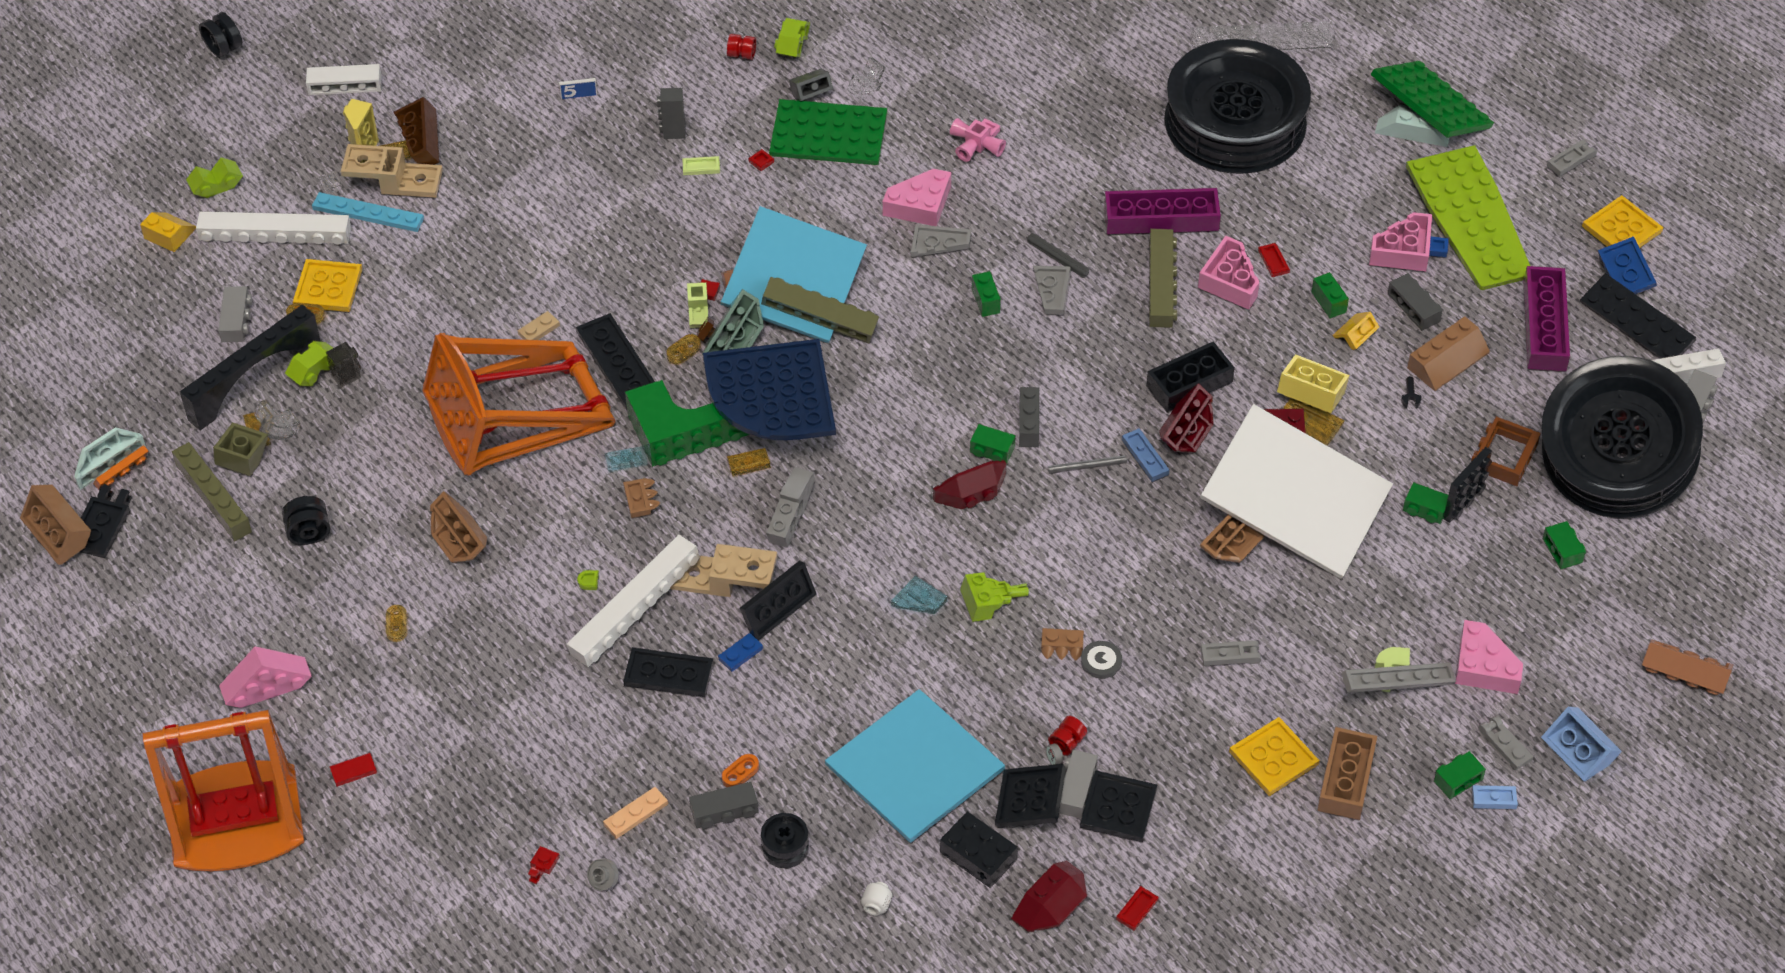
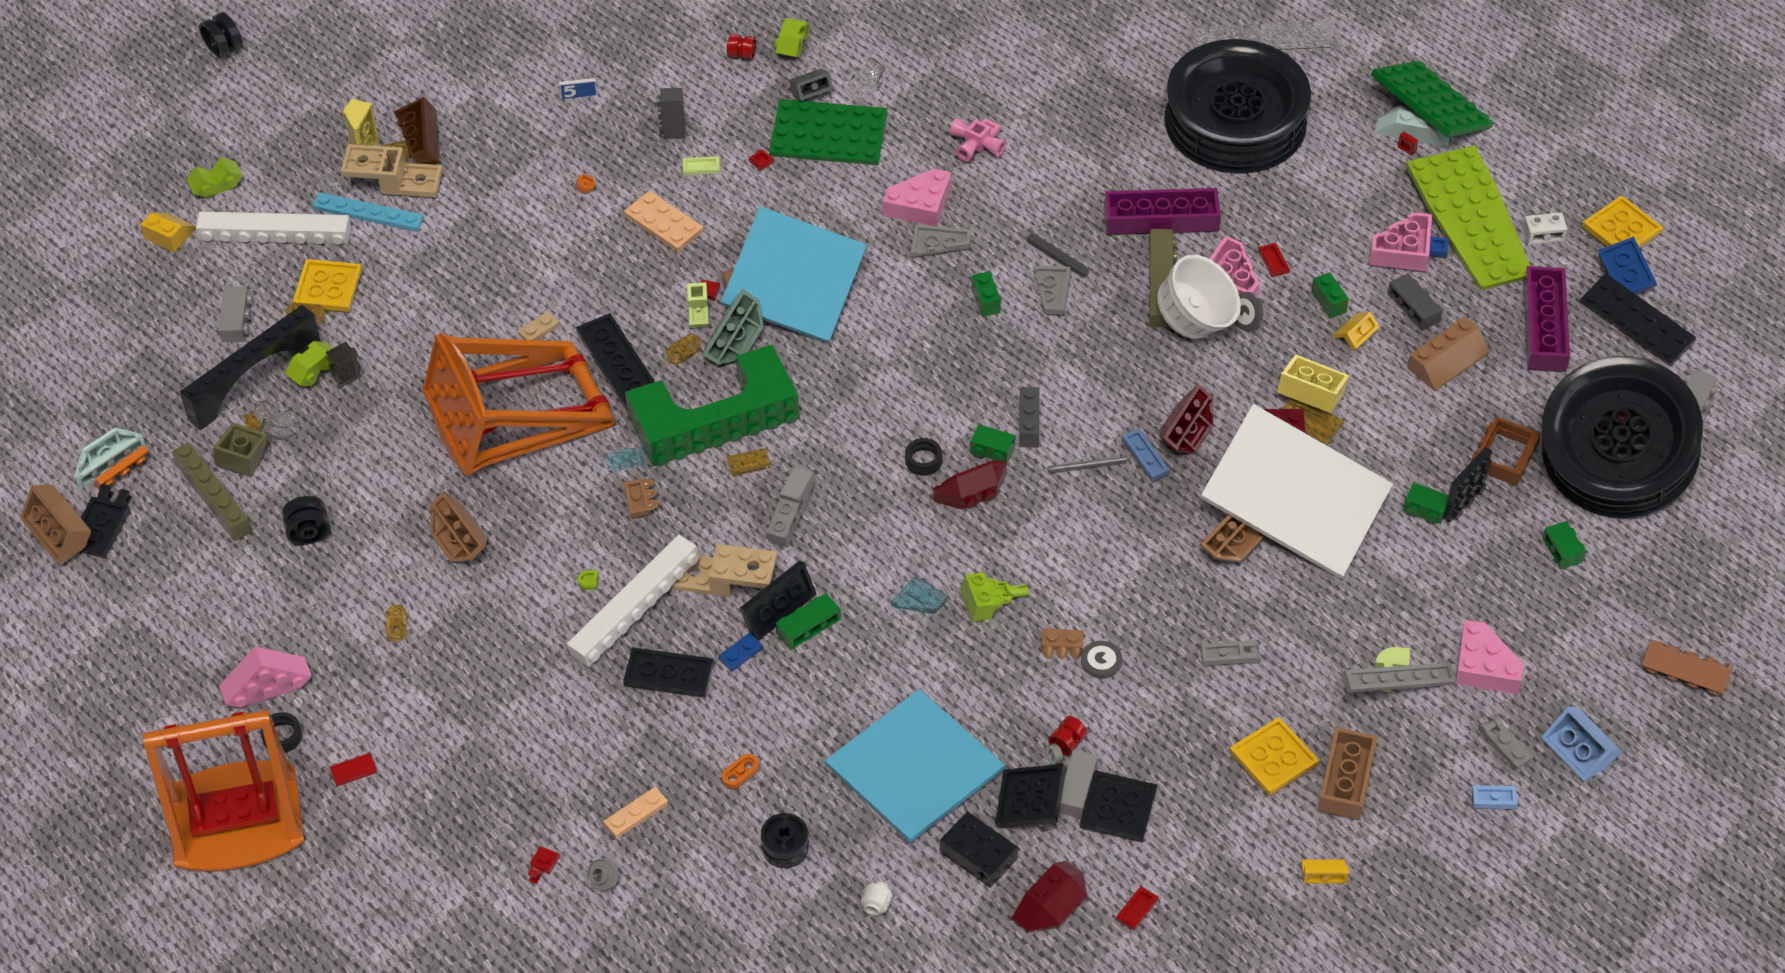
white brick [306,64,382,95] -> none
dark grey brick [689,782,759,829] -> none
reddish brown plate [697,317,715,341] -> none
dark blue plate [703,339,836,441] -> none
olive brick [761,277,879,344] -> none
black brick [1146,341,1235,412] -> none
black bar [1401,376,1422,409] -> none
green brick [1434,751,1486,800] -> none
light grey plate [1547,140,1597,177] -> none
white brick [1651,349,1726,383] -> none
none -> black tyre [260,712,302,753]
none -> orange tile [576,174,595,193]
none -> light nougat plate [624,190,704,252]
none -> green brick [776,593,841,650]
none -> black tyre [905,438,942,476]
none -> white piece [1157,255,1241,339]
none -> dark grey tile [1234,291,1263,330]
none -> yellow panel [1301,859,1349,884]
none -> red tile [1398,131,1418,155]
none -> white brick [1523,213,1568,245]

